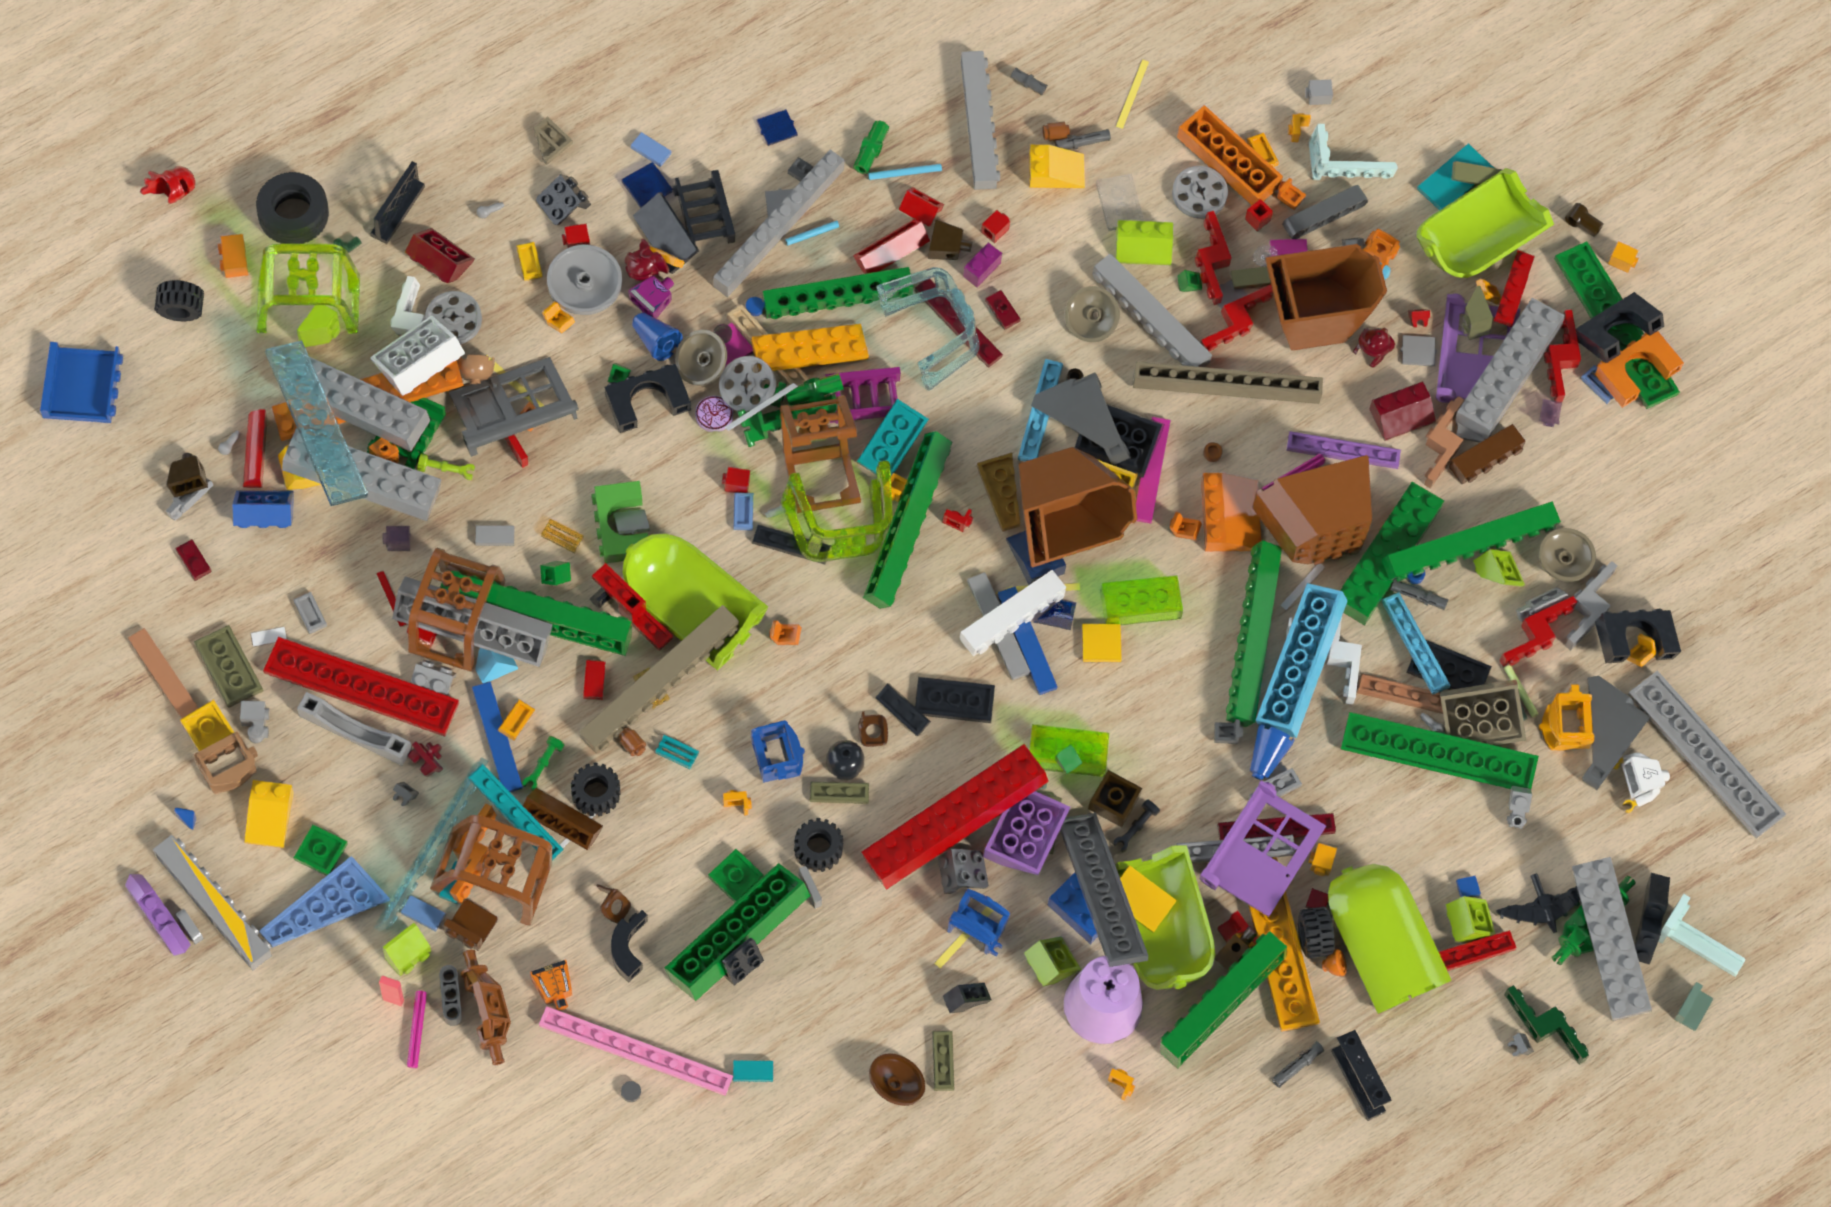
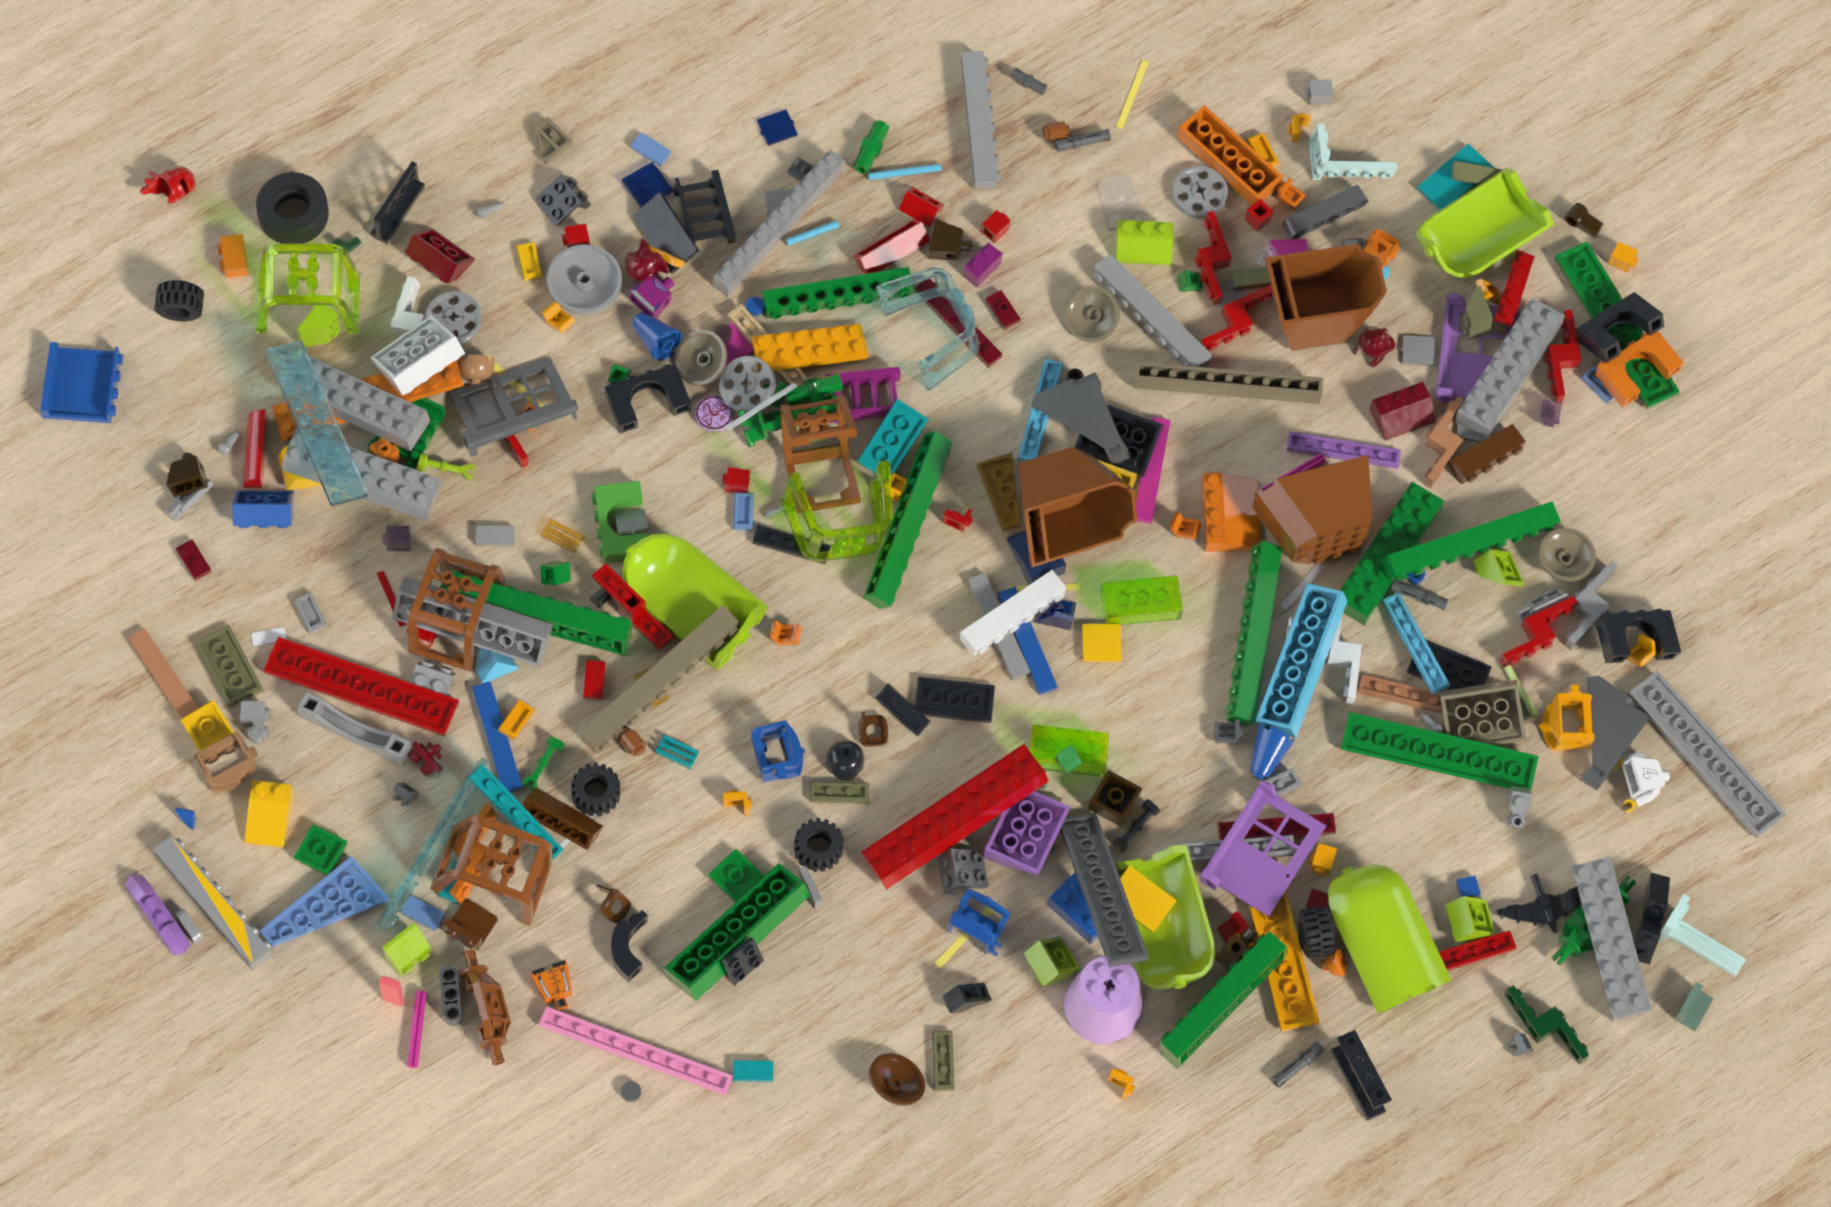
yellow slope [1029,145,1085,188] -> none
dark orange tile [1203,442,1223,462] -> none
red tile [1408,309,1430,328] -> none

